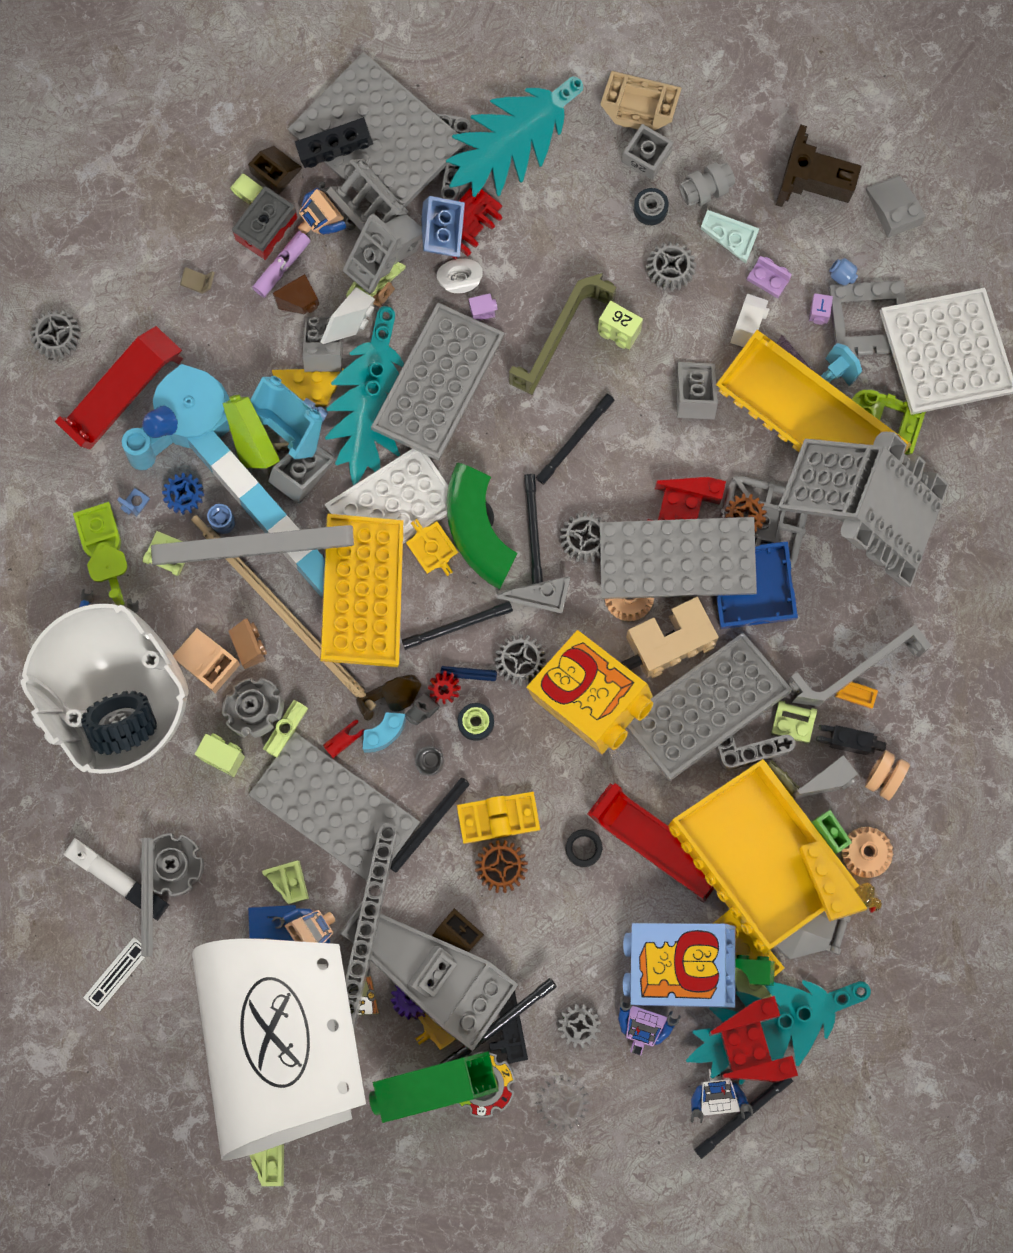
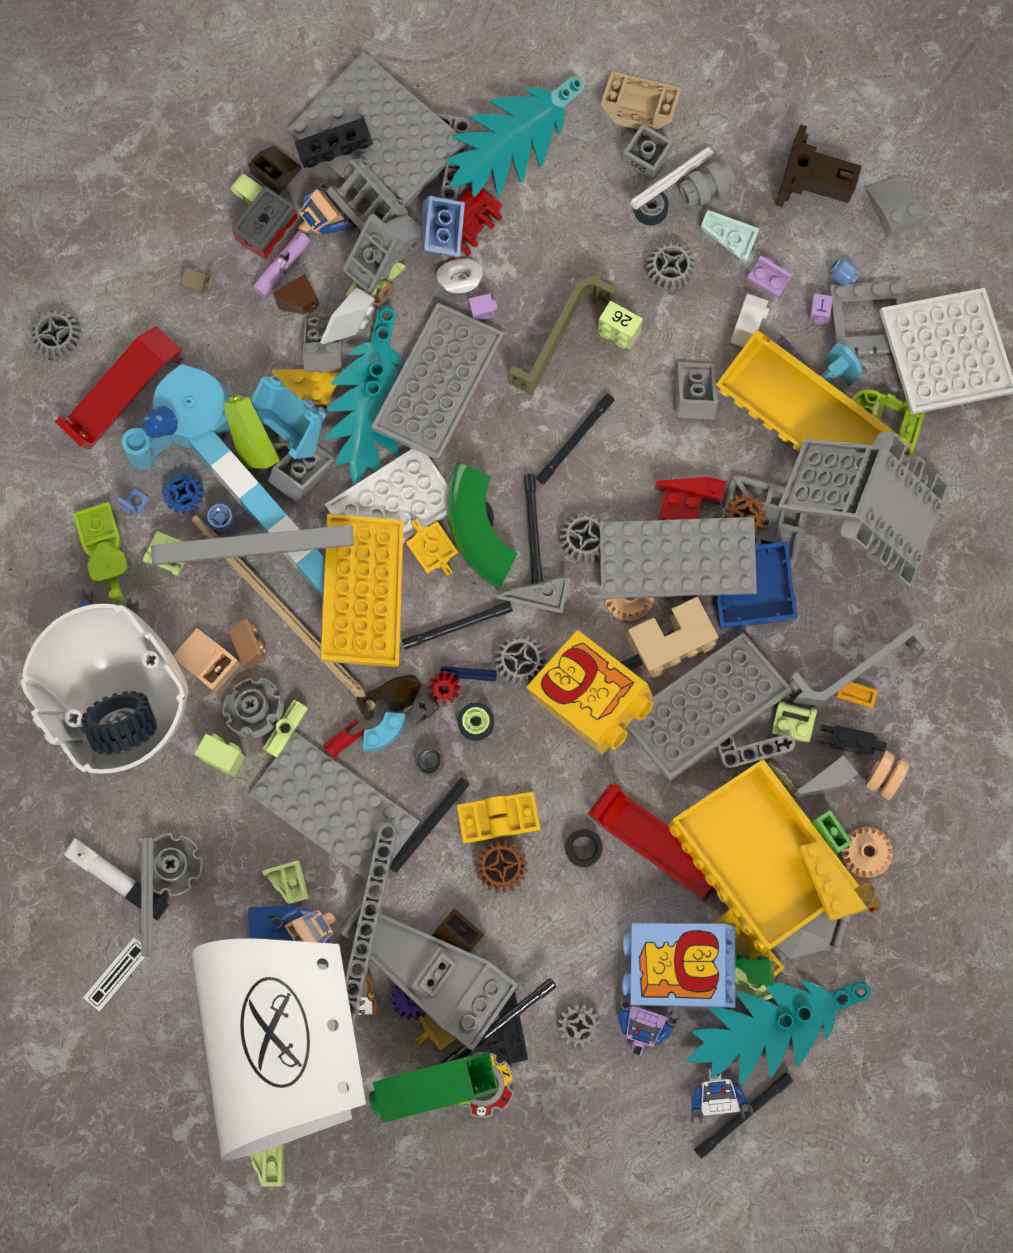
red wedge [709,996,798,1082] -> none
none -> white axle [630,147,713,209]

